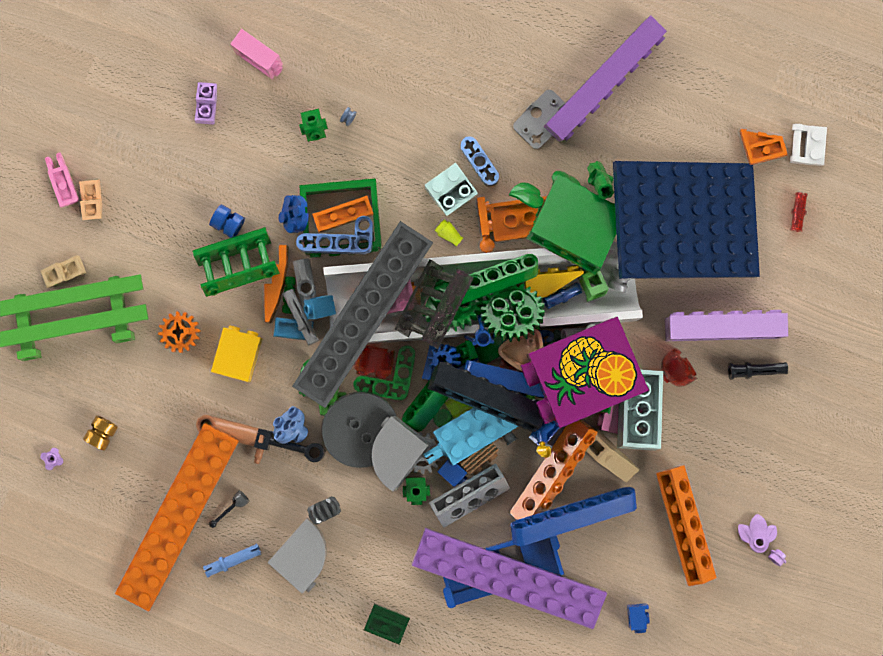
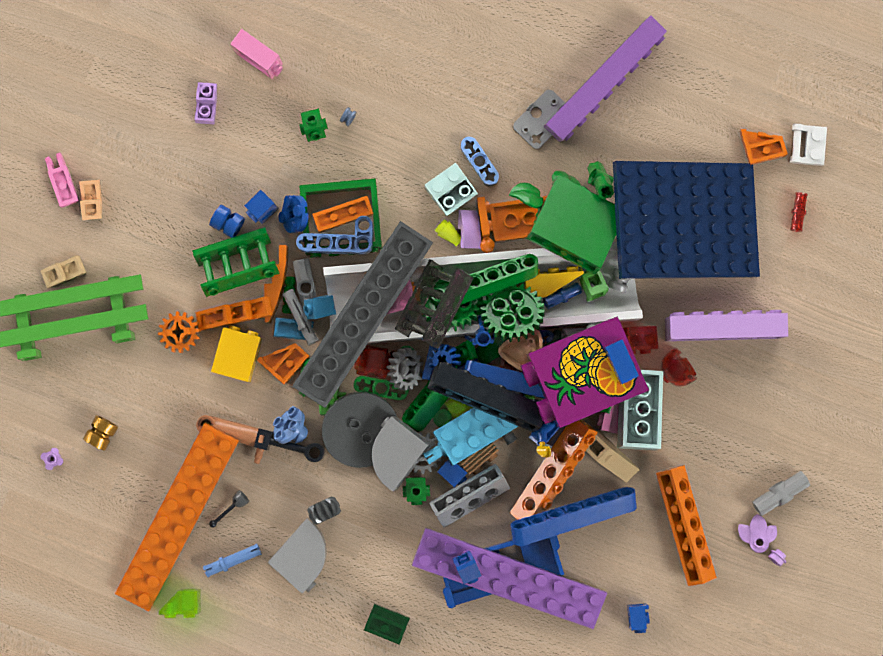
black pin [728,362,788,380] -> none
none -> clear neon green slope [159,589,201,618]
none -> orange slope [195,296,272,331]
none -> blue brick [244,190,279,224]
none -> orange wing [257,343,310,385]
none -> light grey gear [387,348,424,390]
none -> blue slope [452,551,482,584]
none -> lavender slope [458,210,481,249]
none -> blue slope [604,339,639,384]
none -> clear red brick [623,326,659,354]
none -> light grey piece [752,471,810,516]

